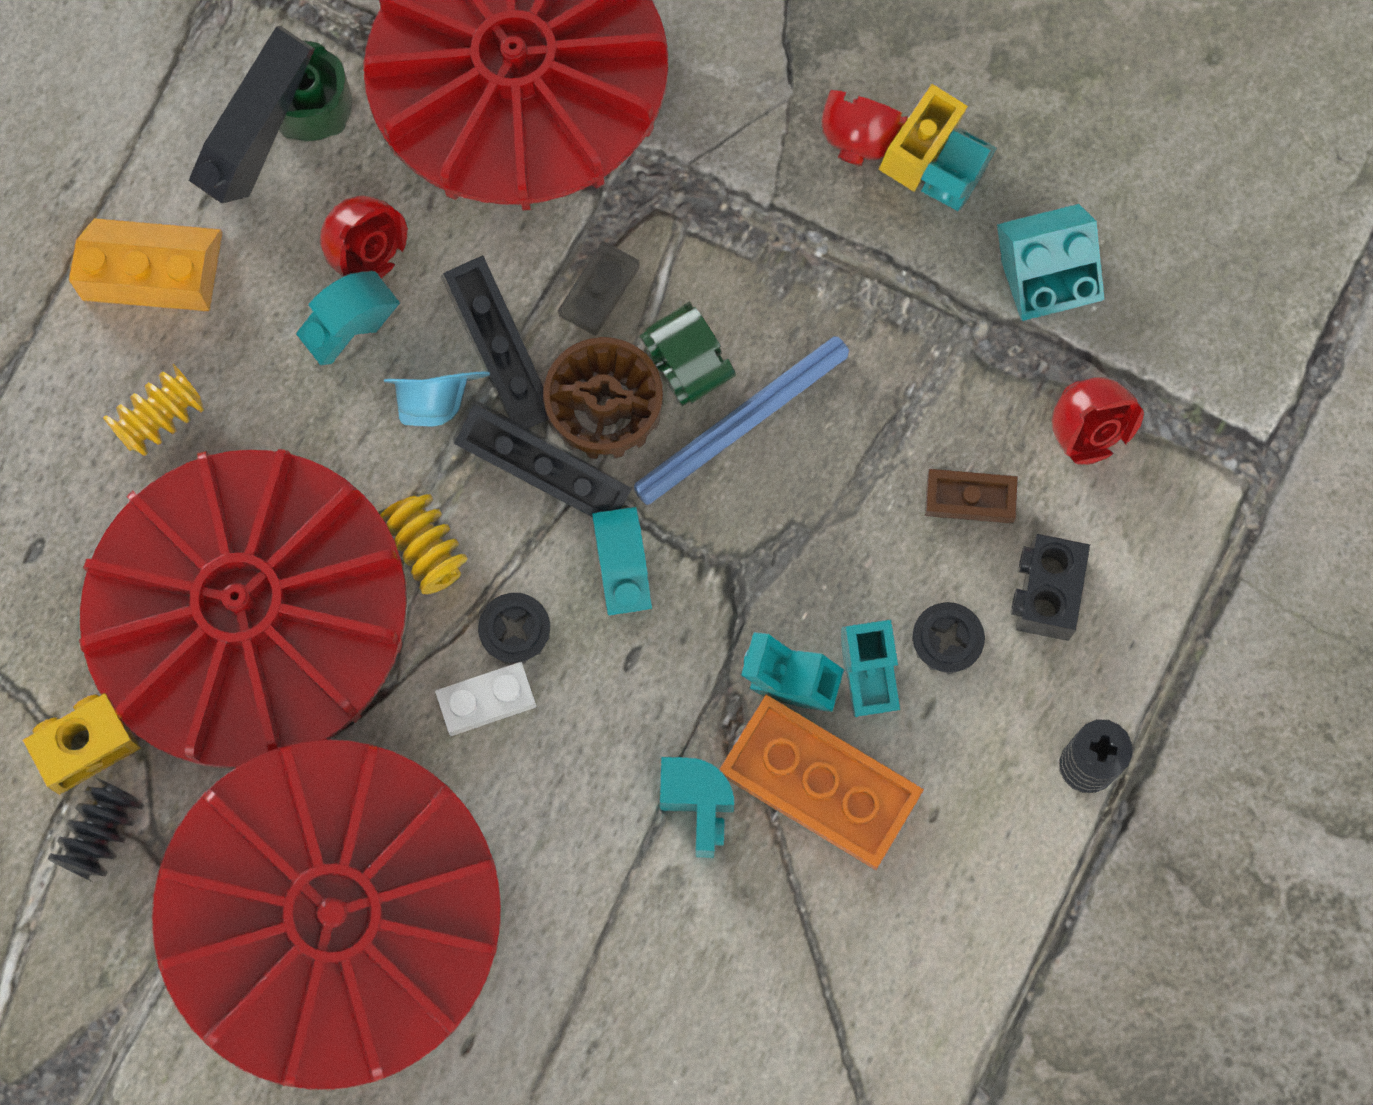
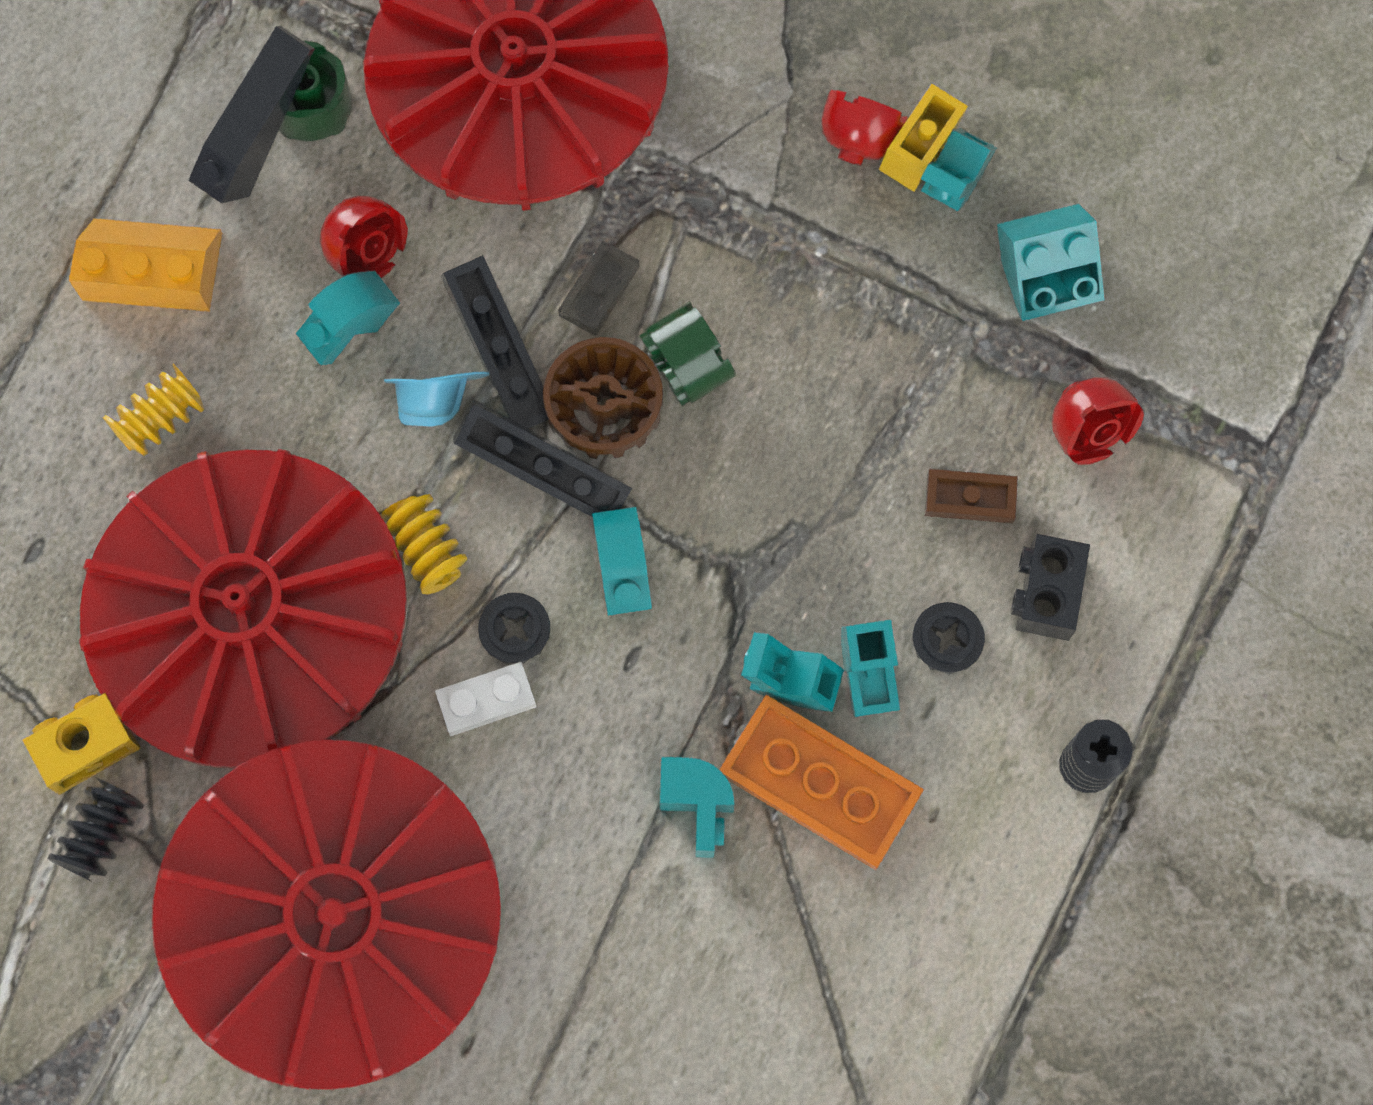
medium blue axle [634,336,849,505] -> none

